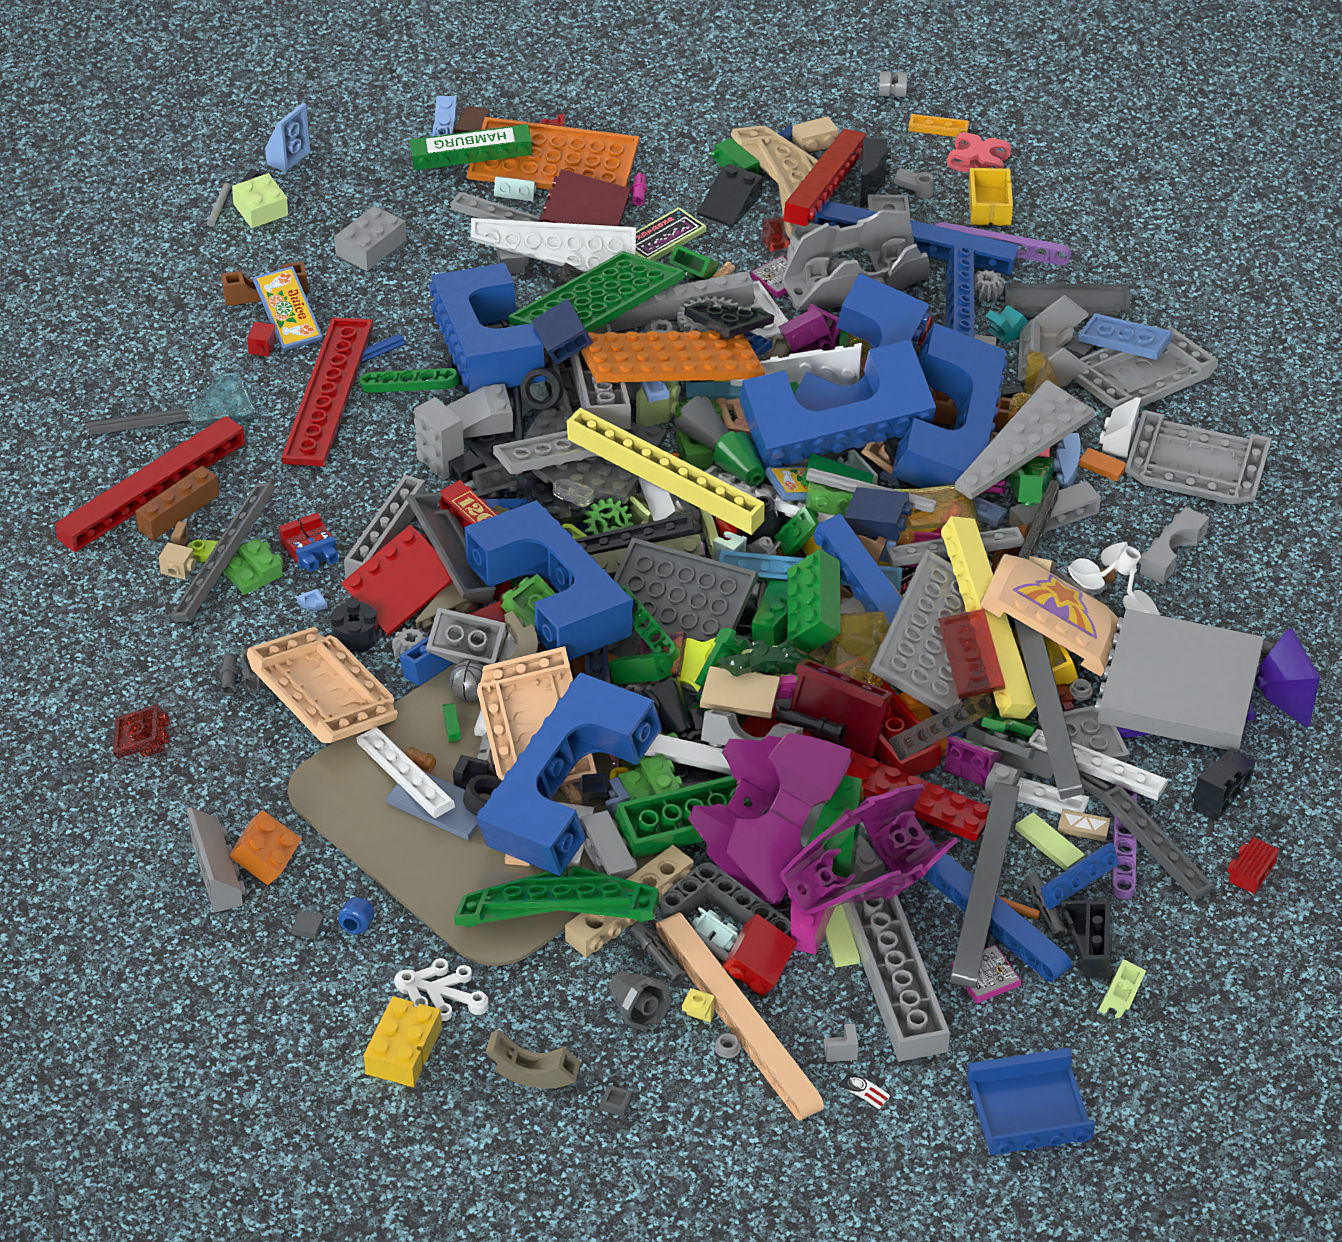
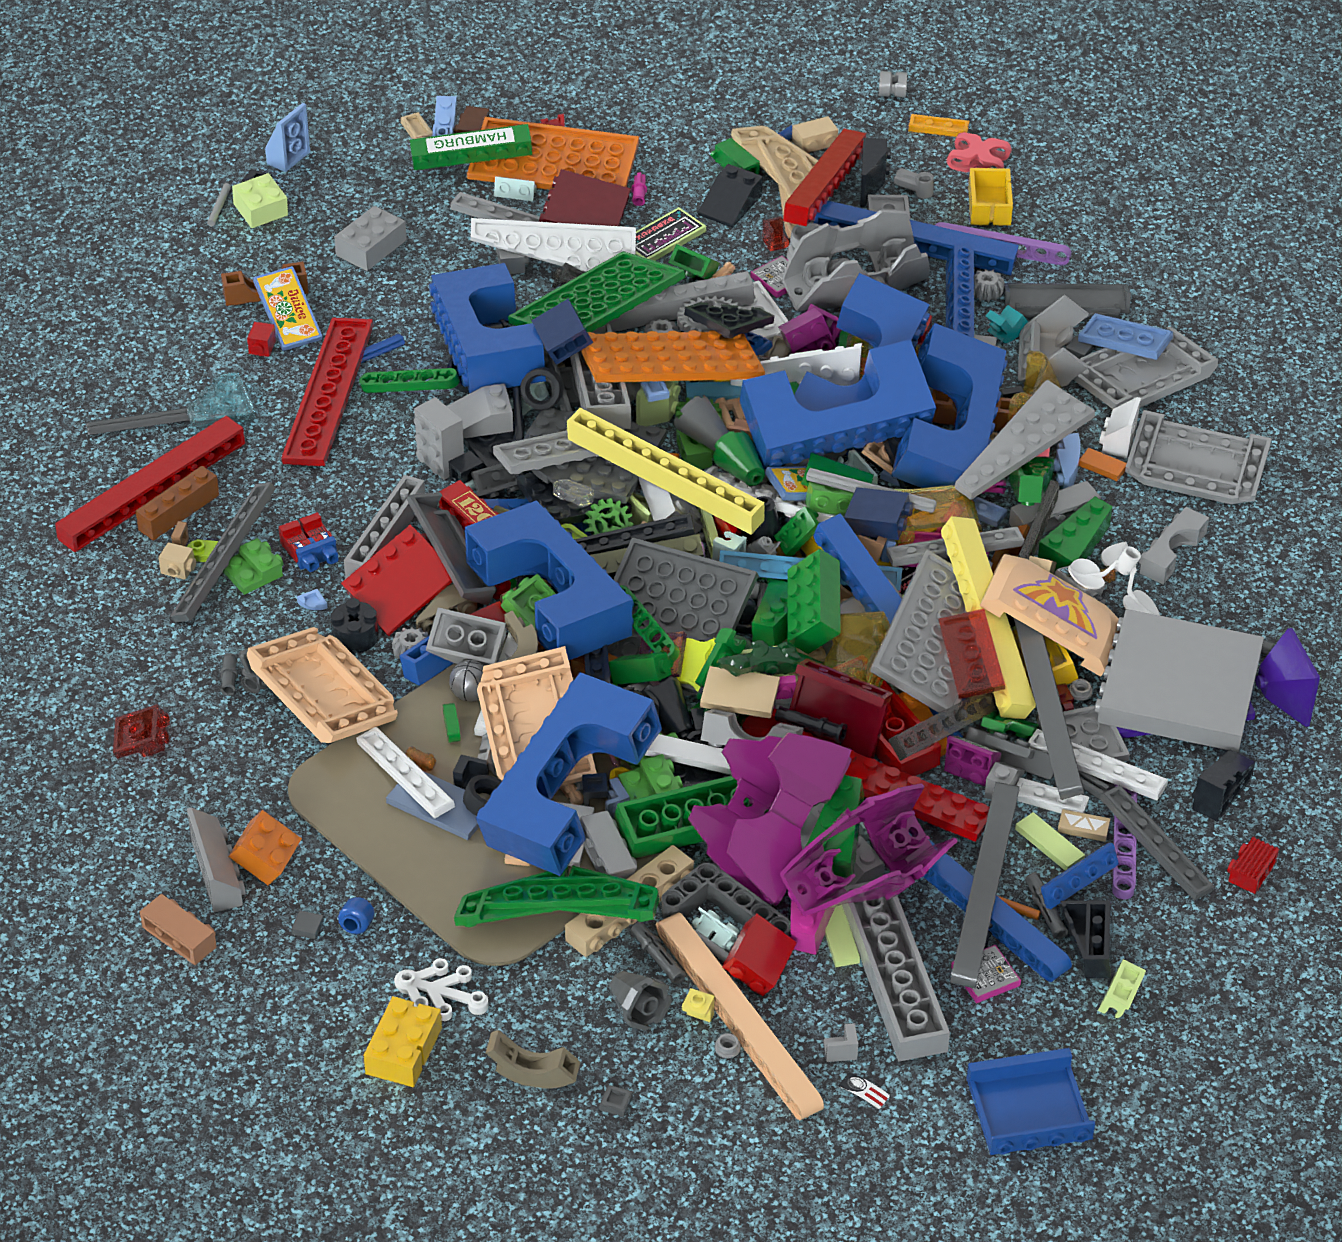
none -> nougat brick [140,894,217,965]
none -> tan tile [400,112,433,139]
none -> green wedge [1038,496,1113,572]

